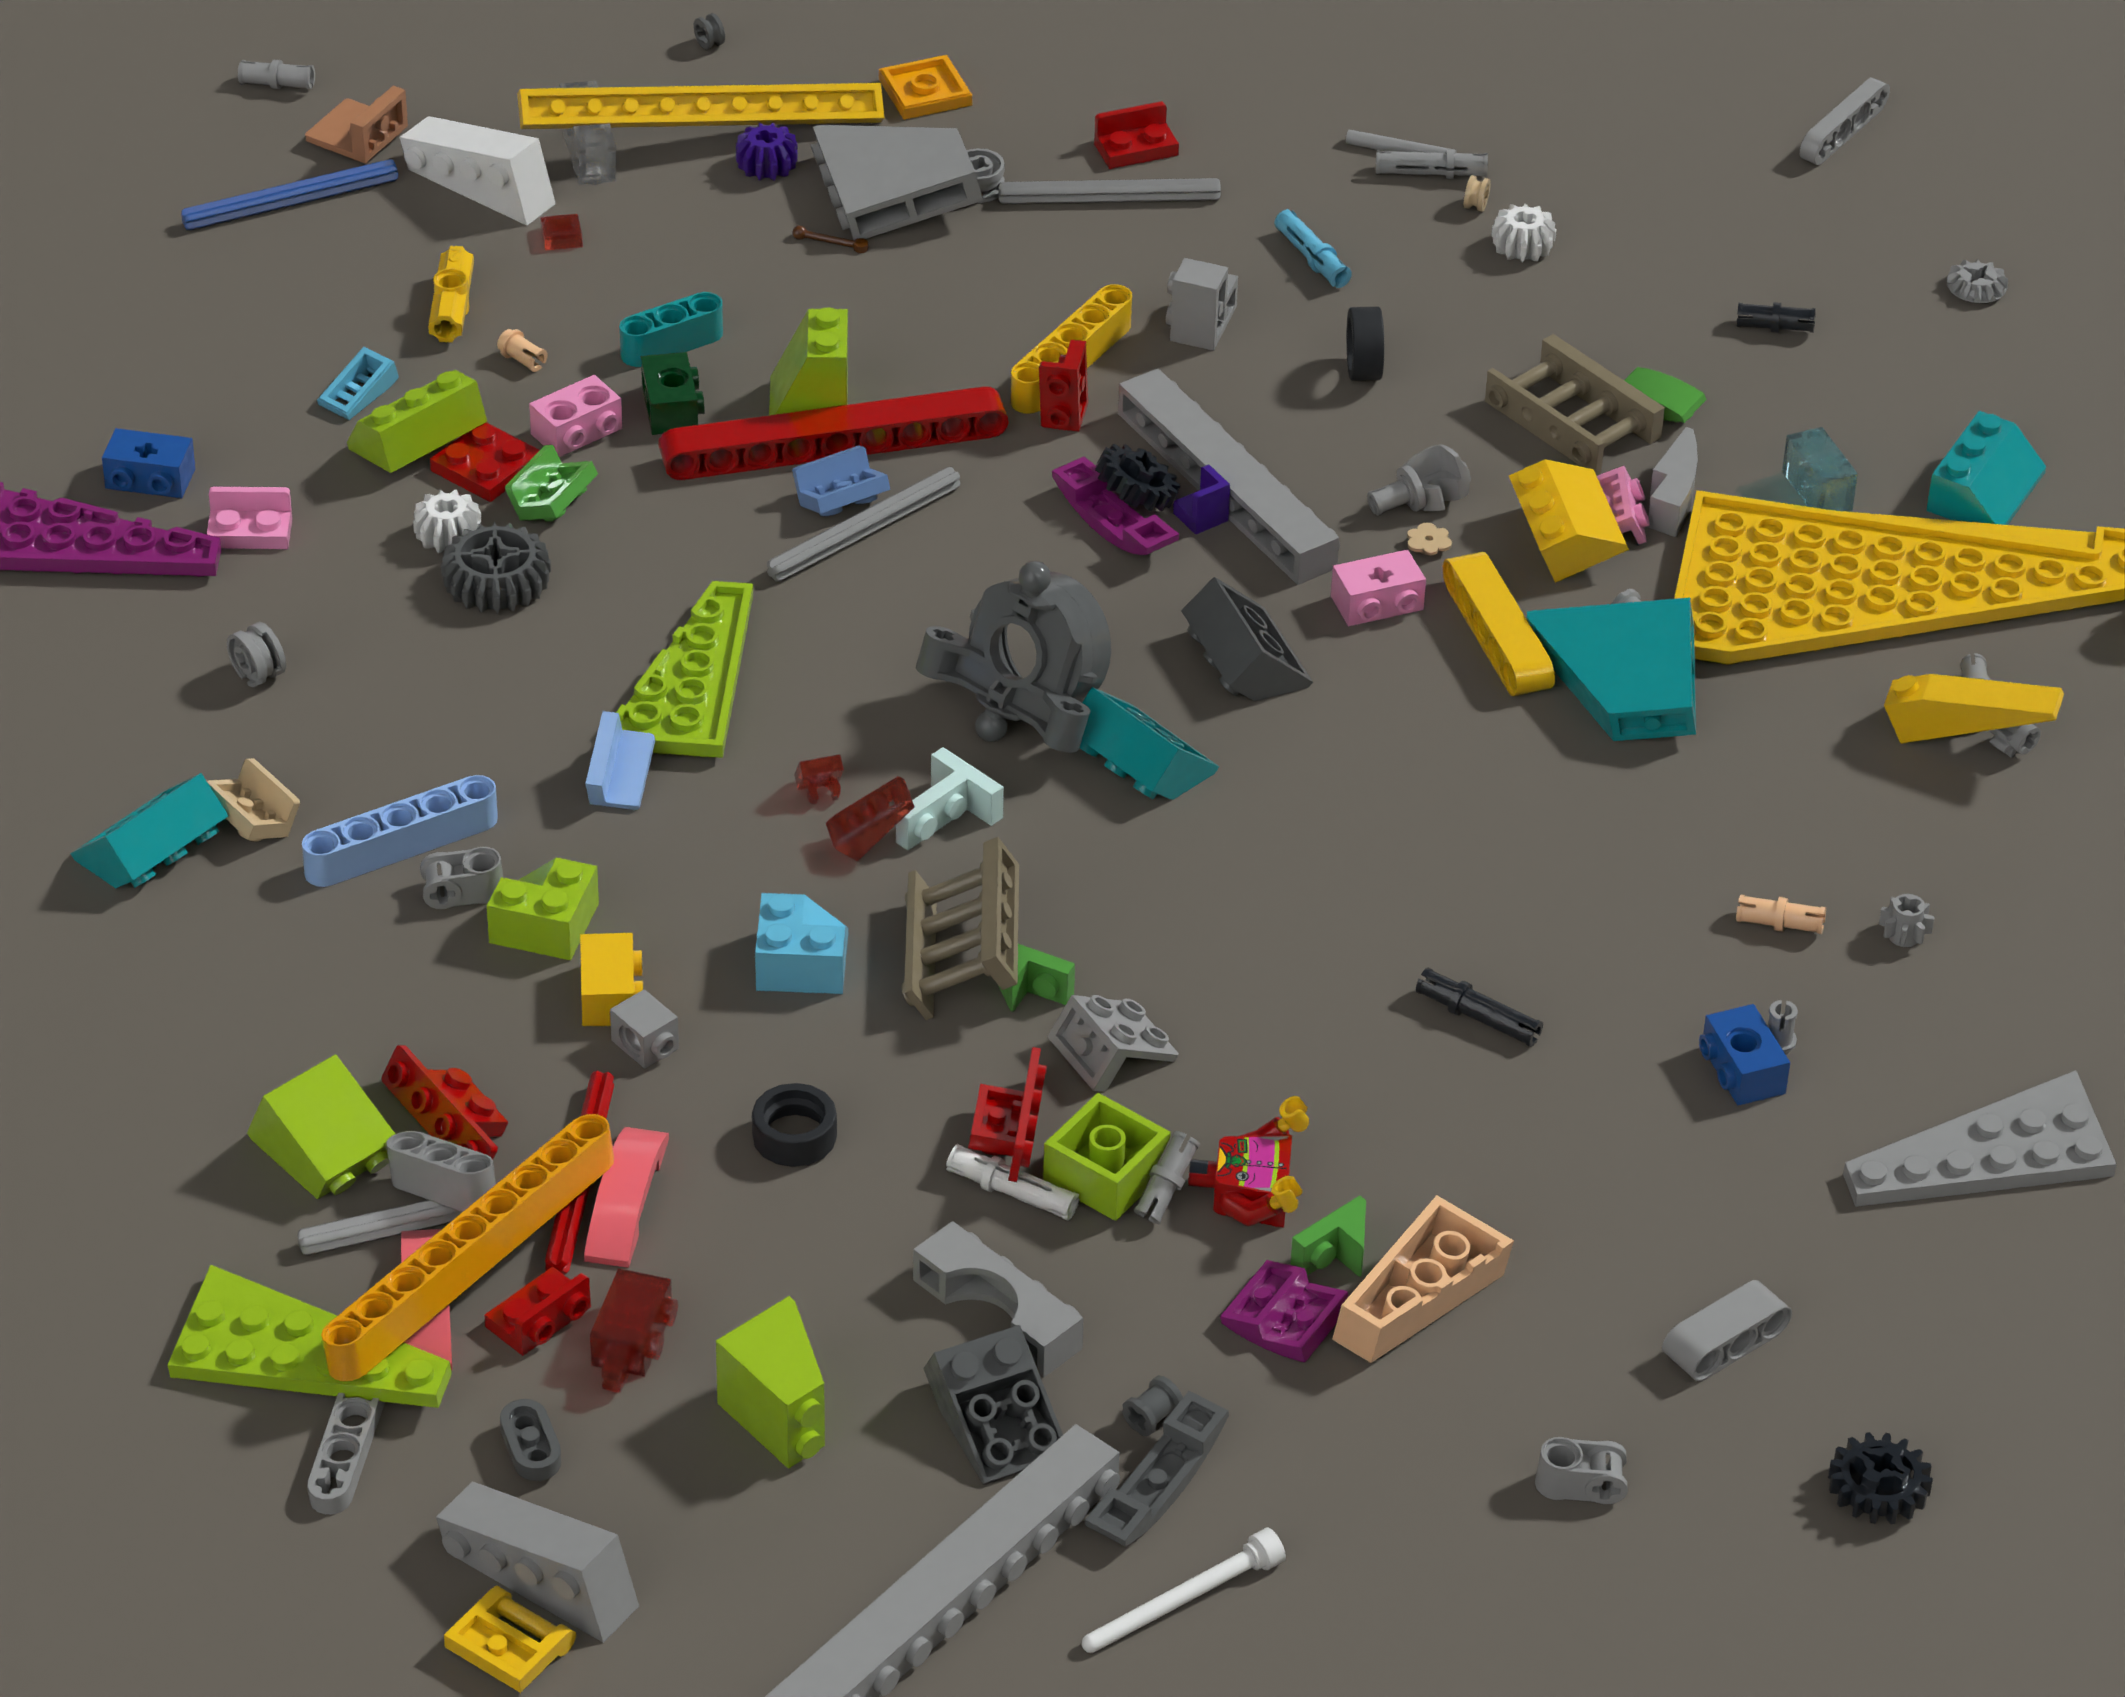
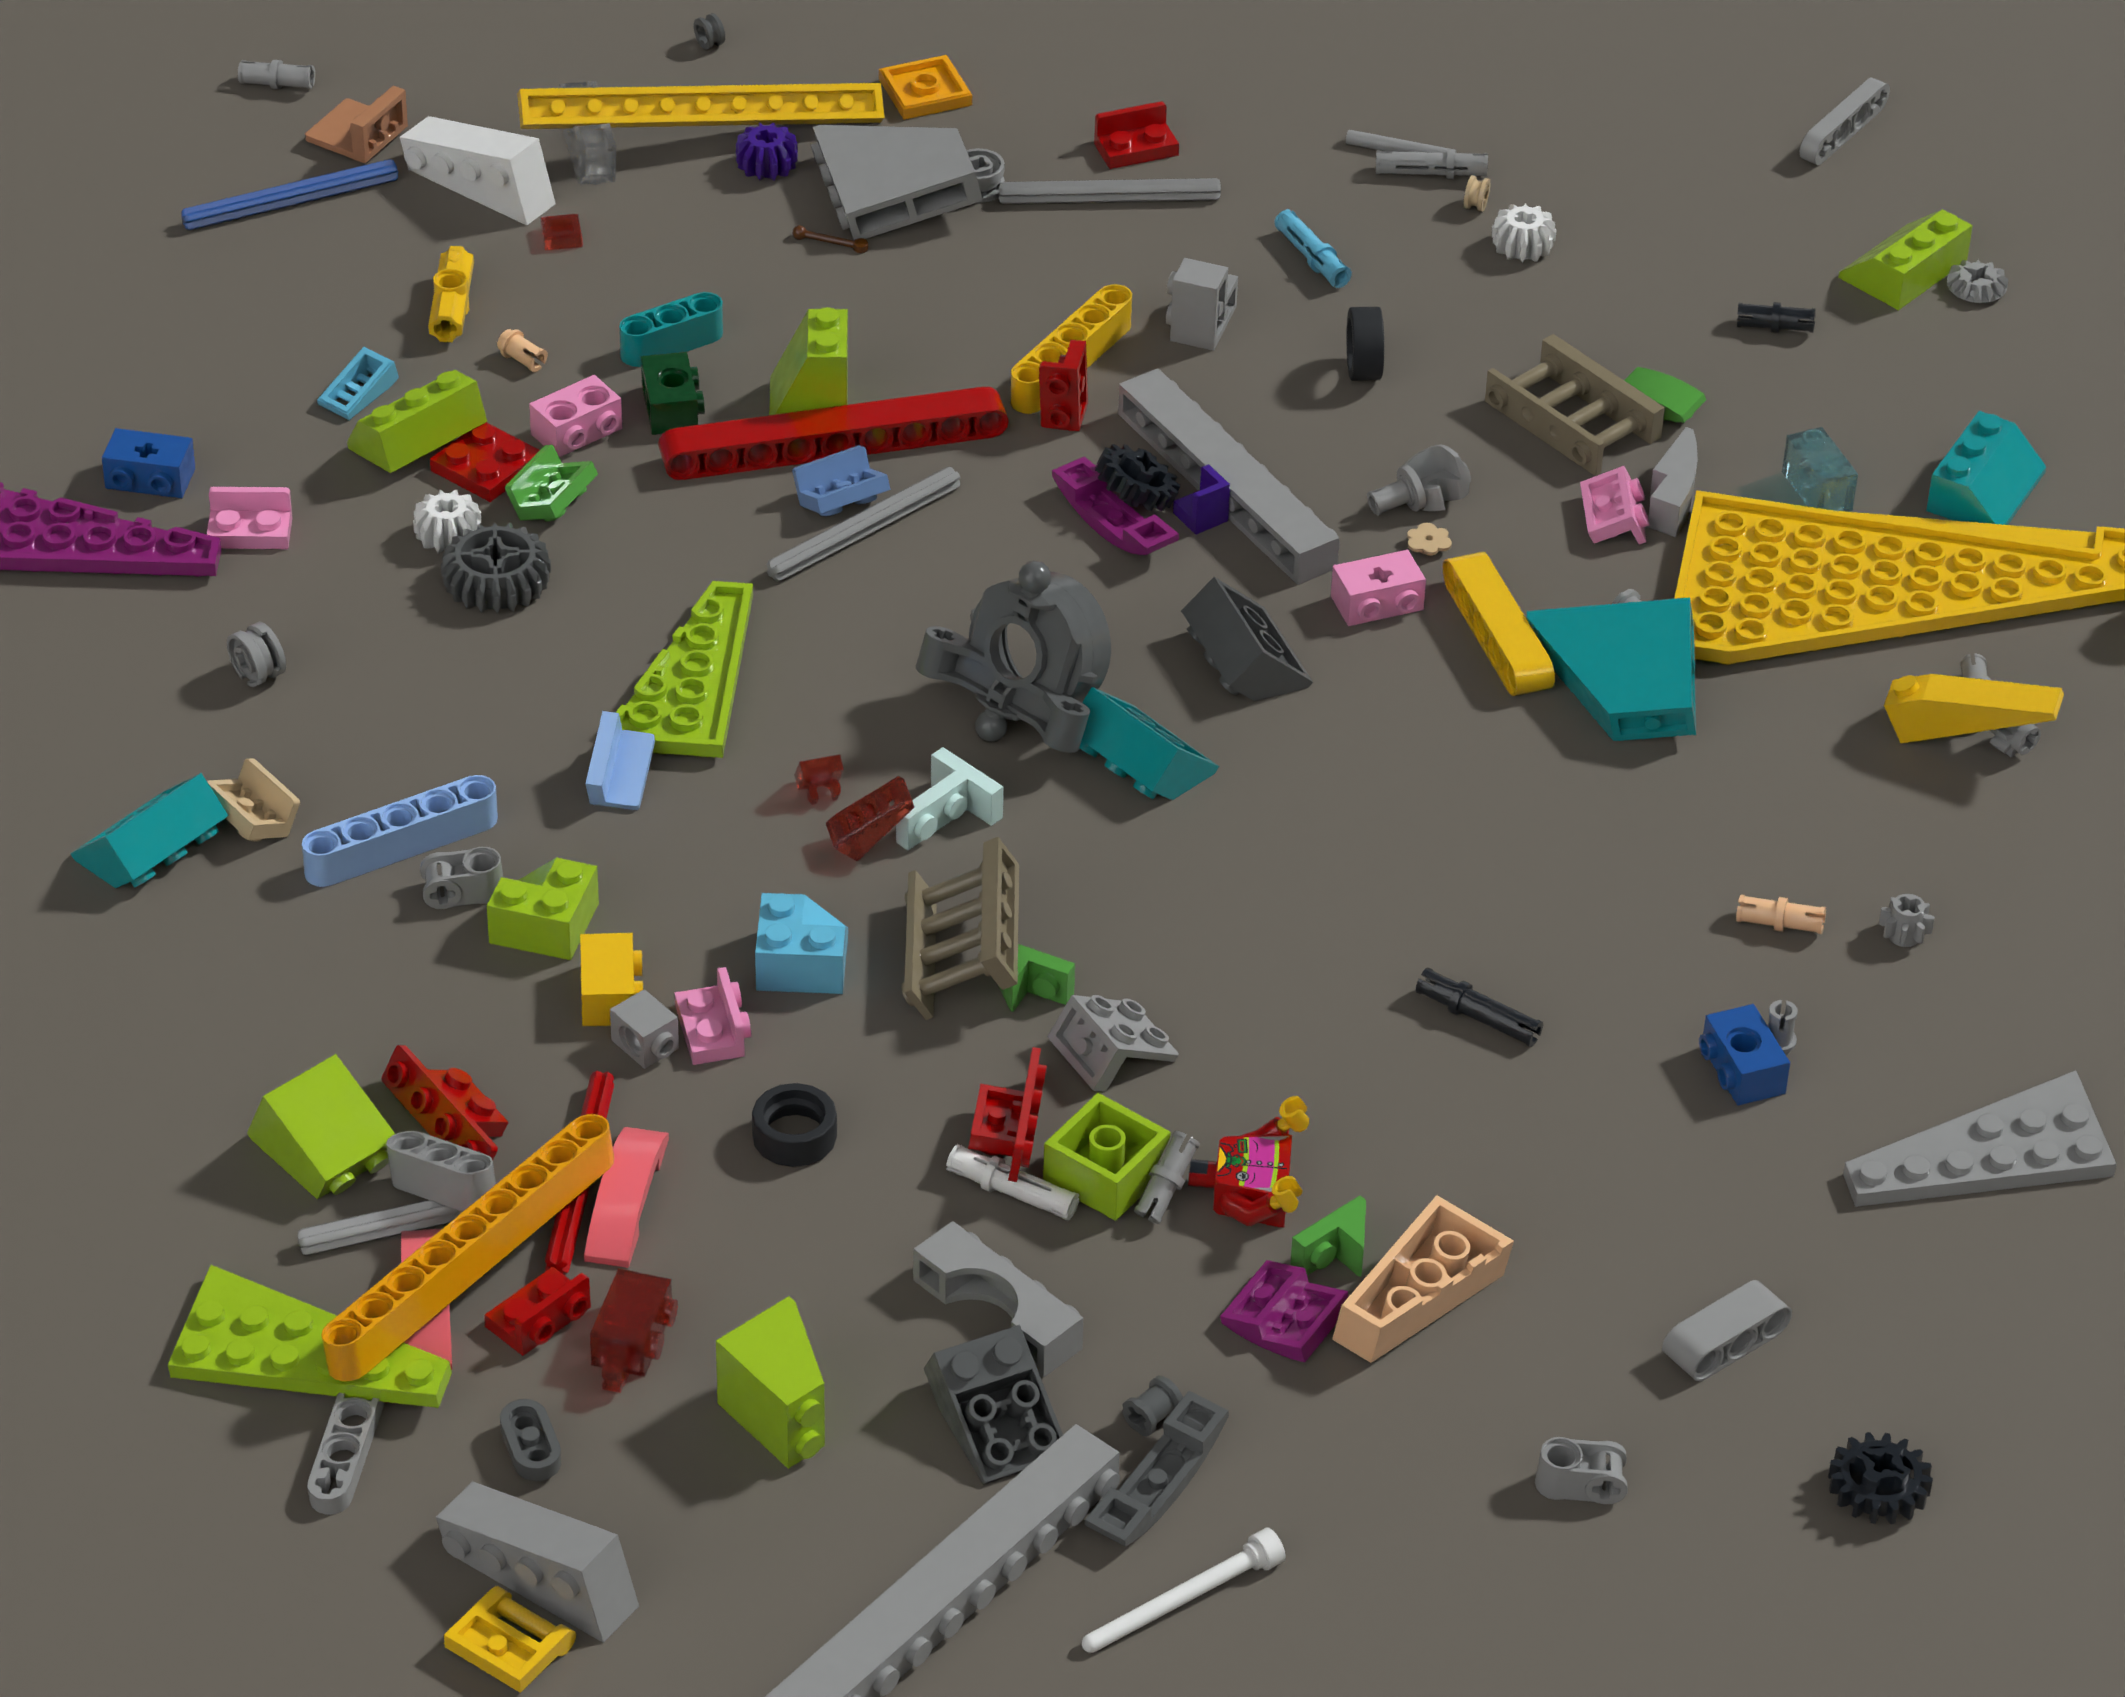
yellow slope [1509,459,1629,583] -> none
none -> bright pink bracket [674,967,751,1065]
none -> lime slope [1838,209,1973,310]

